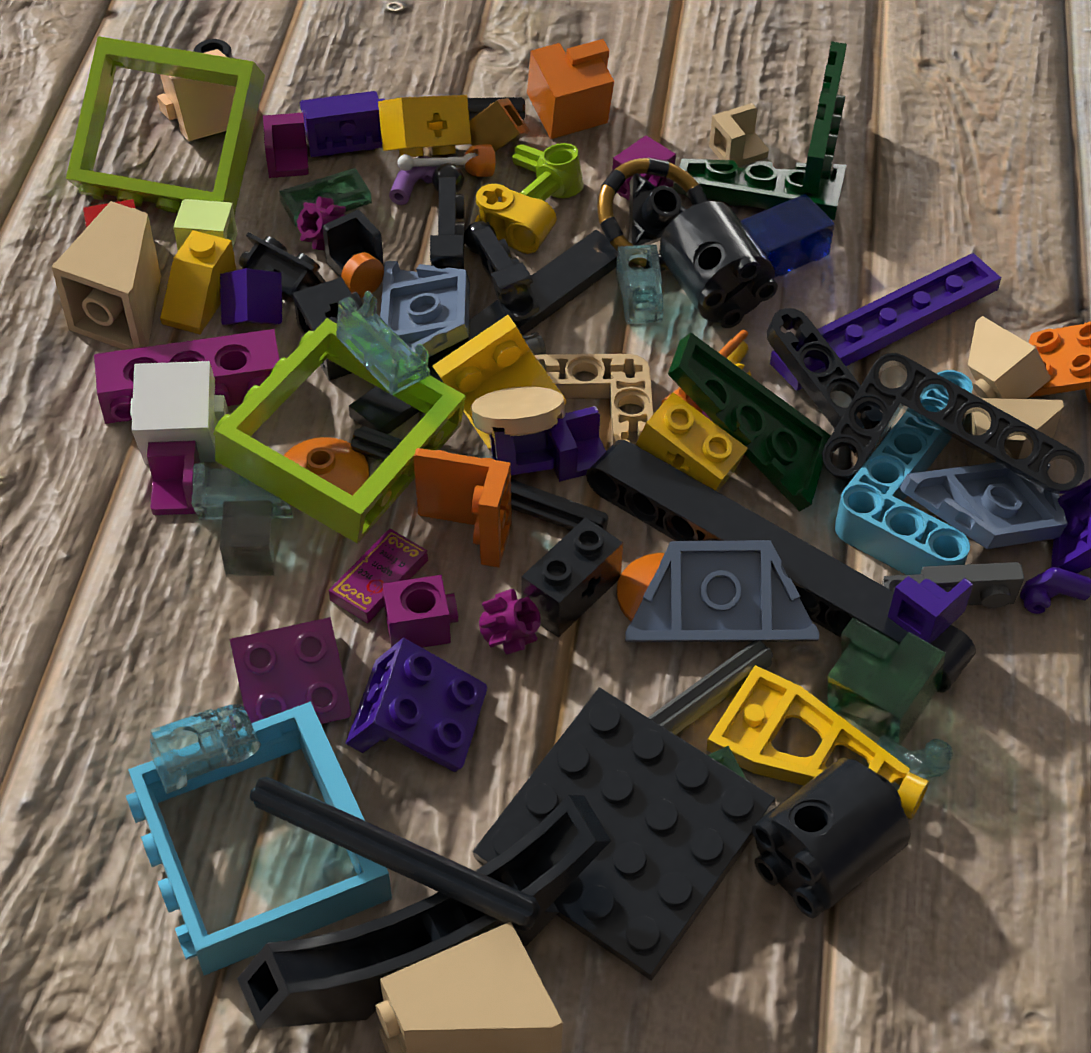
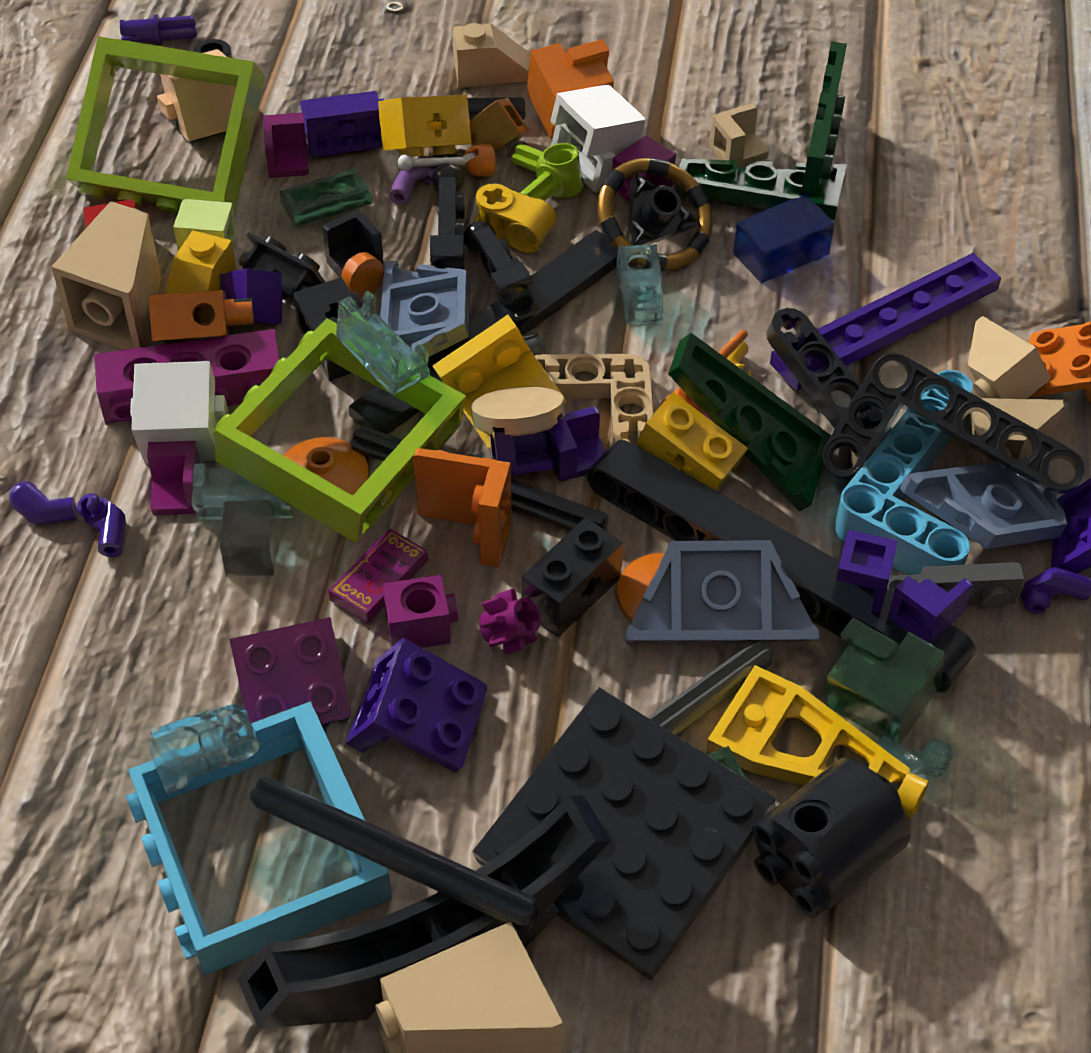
magenta gear [296,197,346,251] -> none
black cylinder [659,201,778,328] -> none
none -> dark purple arm [9,481,77,525]
none -> dark purple arm [77,493,126,557]
none -> dark purple axle [120,14,198,45]
none -> orange torso [148,290,254,341]
none -> tan slope [453,23,530,88]
none -> white plate [550,84,646,193]
none -> dark purple panel [836,529,898,614]

